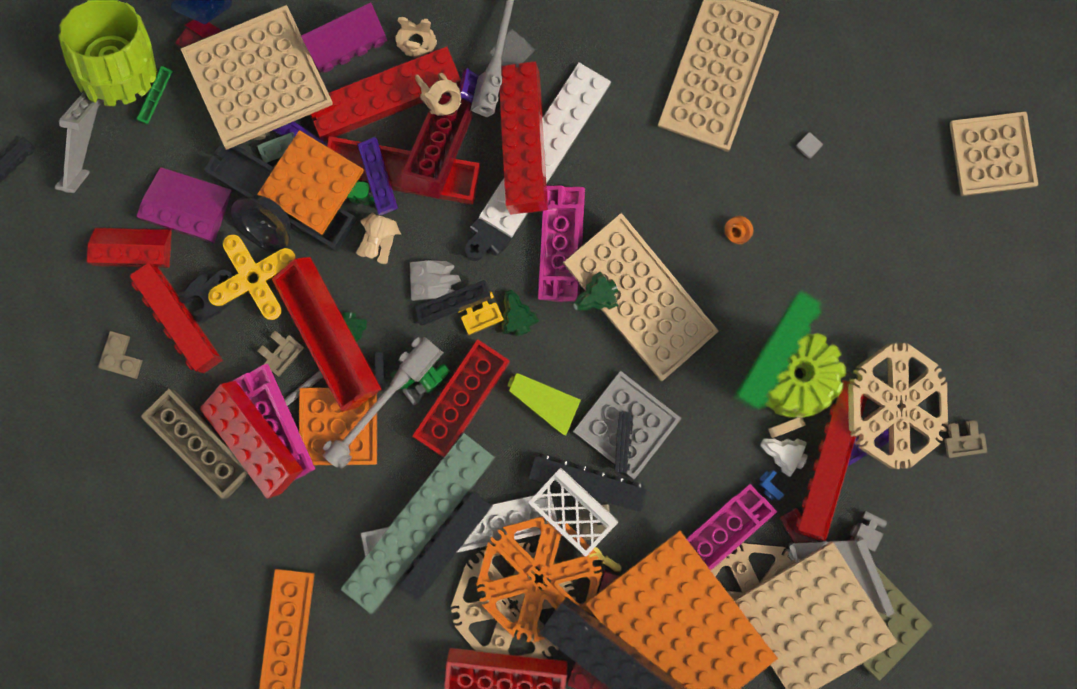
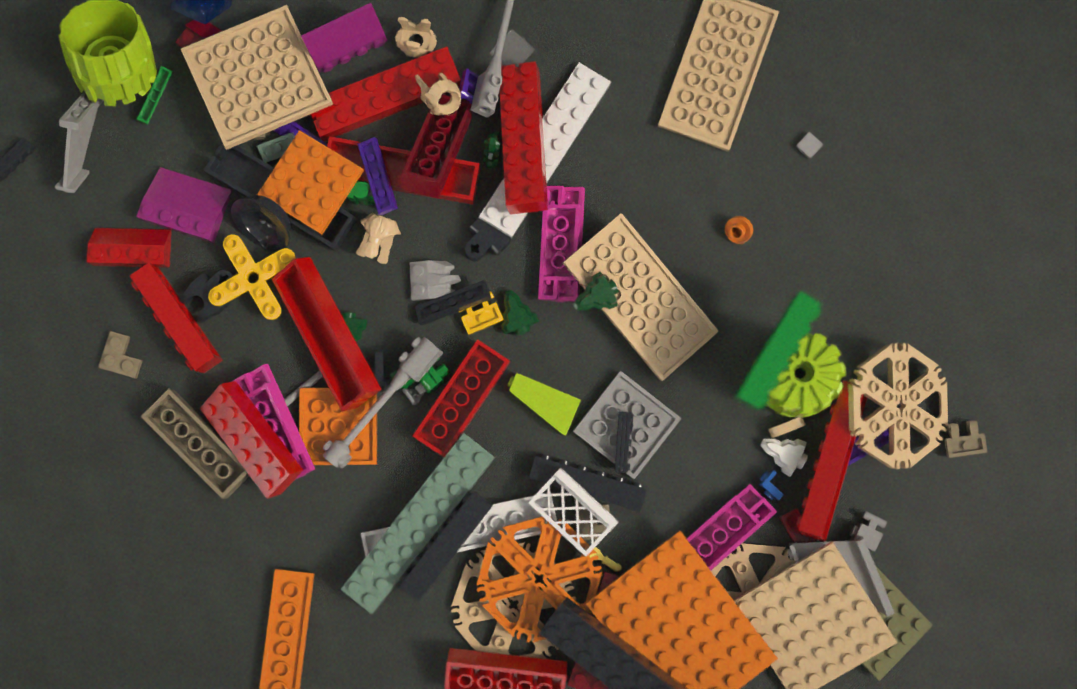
dark tan plate [258,331,304,377] -> none
tan plate [950,112,1038,196] -> none
none -> dark green rock [483,131,503,169]

